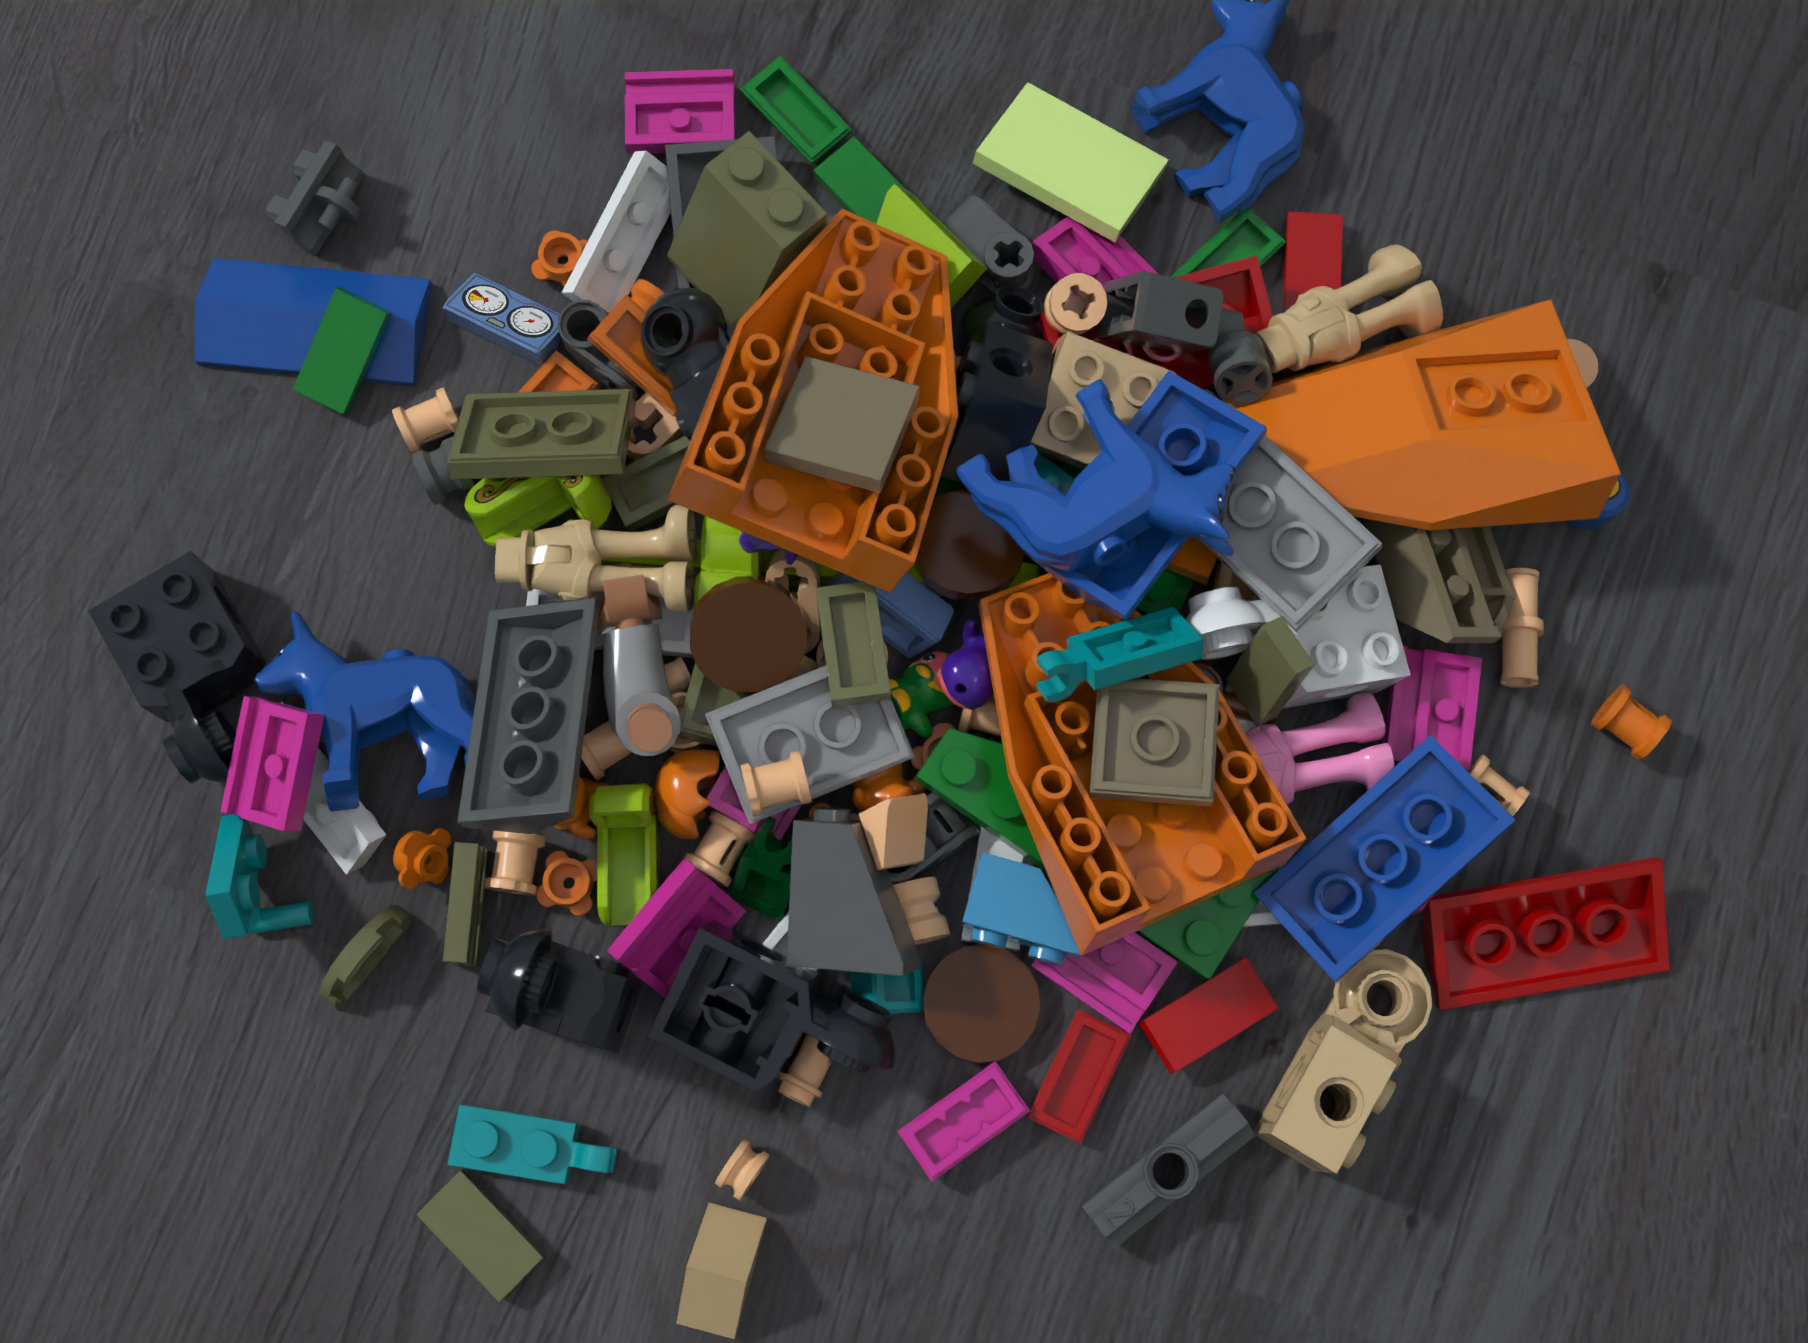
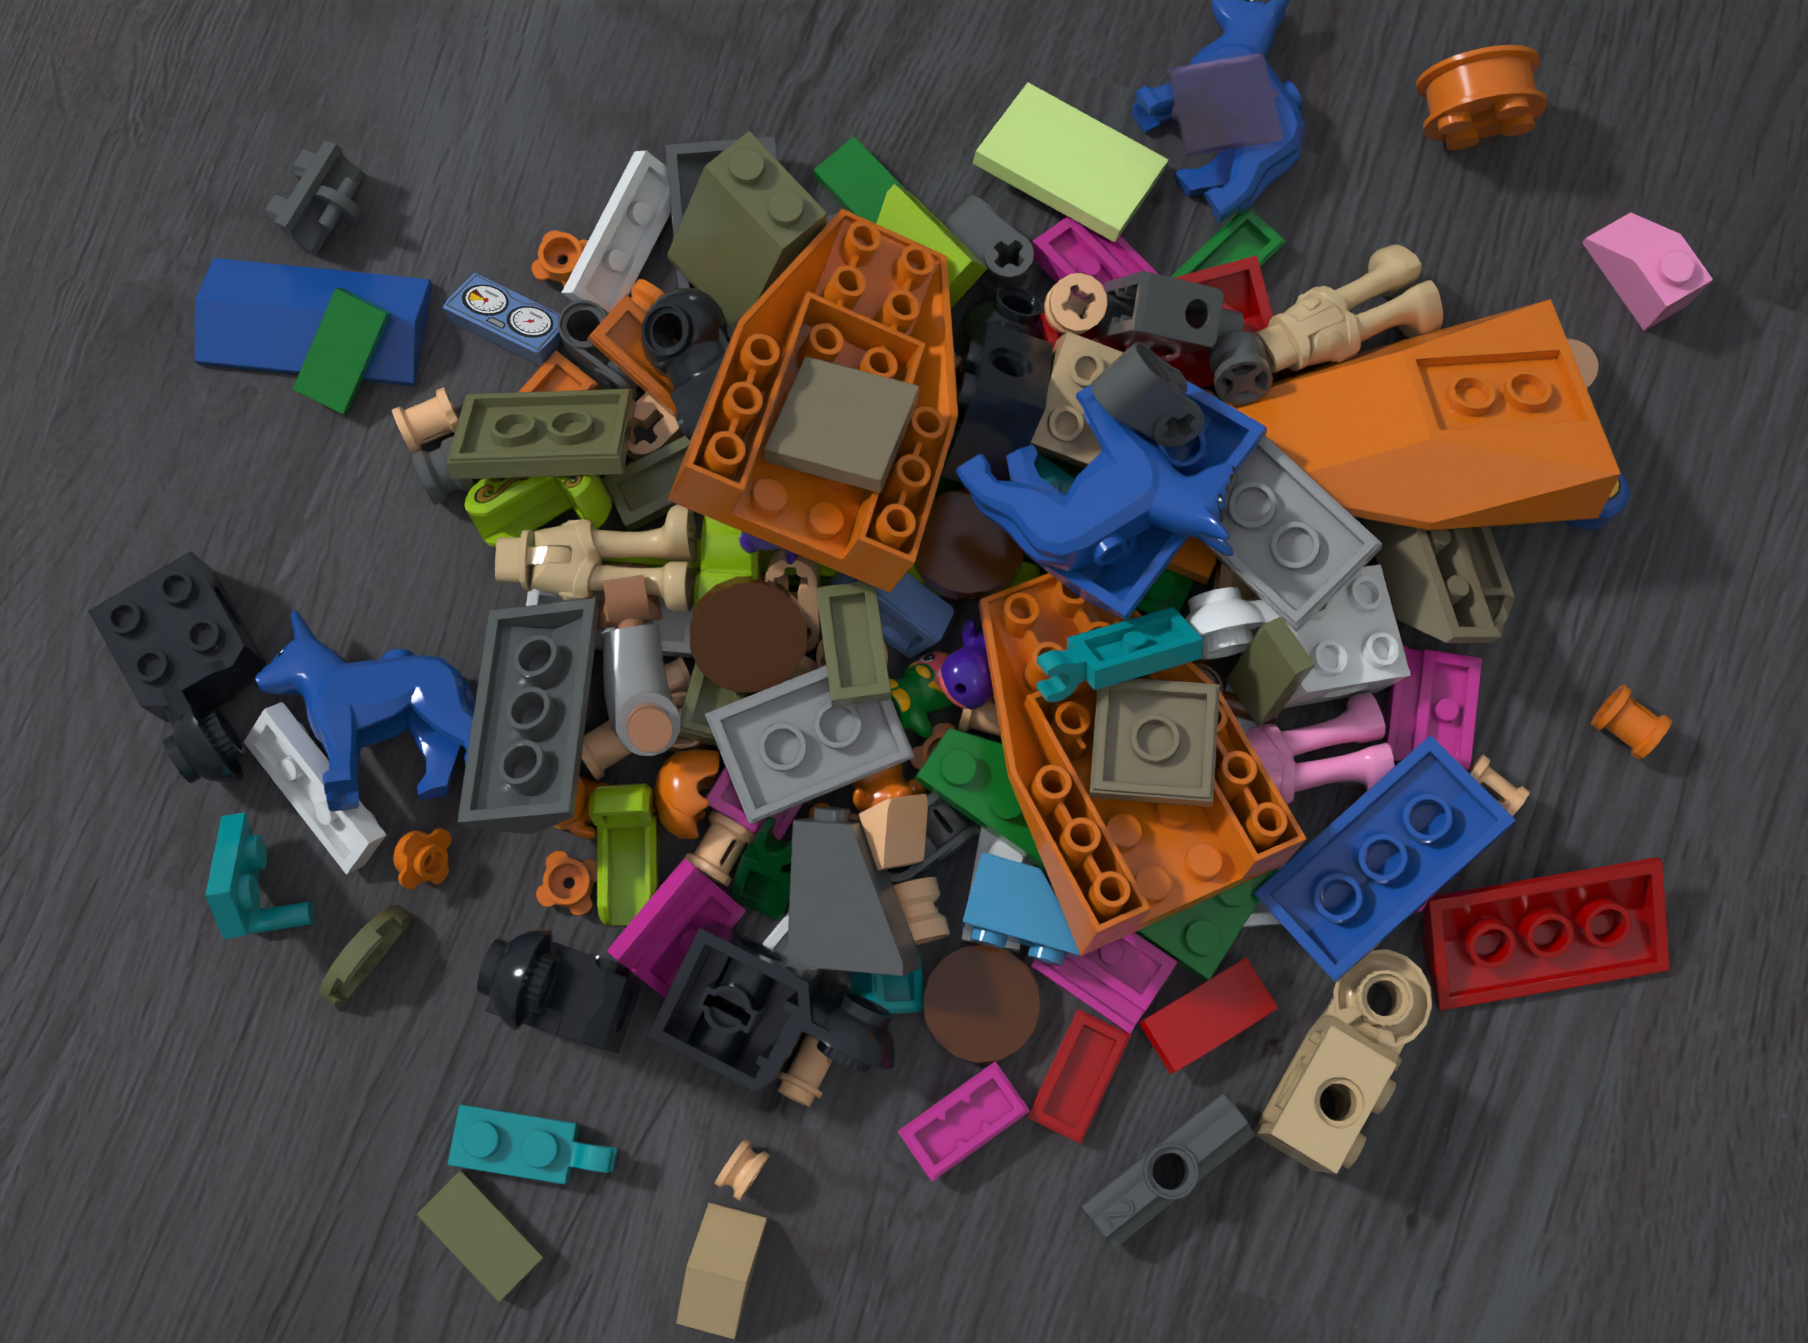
dark pink plate [220,696,324,832] -> none
olive tile [443,842,490,967] -> none
light nougat bush [483,831,546,896] -> none
dark pink plate [625,69,736,155] -> none
green tile [740,56,852,165] -> none
light nougat bush [740,750,812,817] -> none
red tile [1282,211,1343,313] -> none
light nougat pin [1501,568,1544,688] -> none
none -> dark grey piece [1090,342,1205,447]
none -> clear purple piece [1167,53,1283,156]
none -> orange wheel [1416,45,1548,150]
none -> bright pink slope [1582,212,1713,331]

